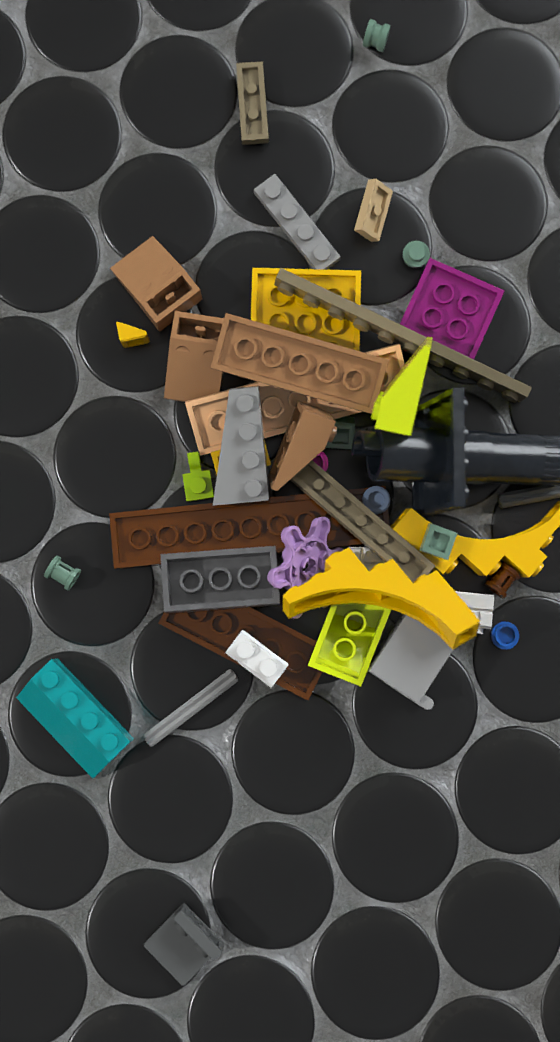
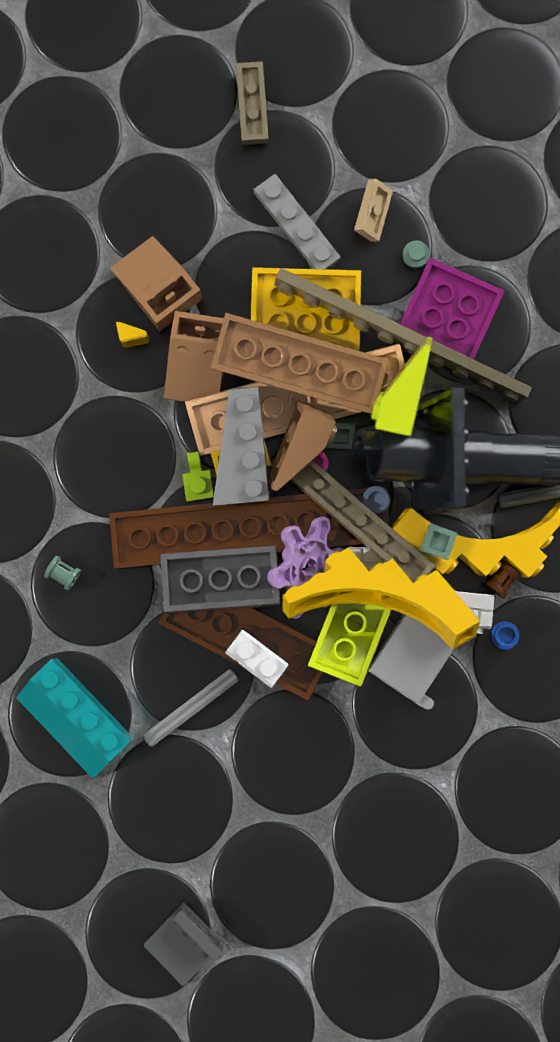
sand green wheel [362,19,391,53] -> none

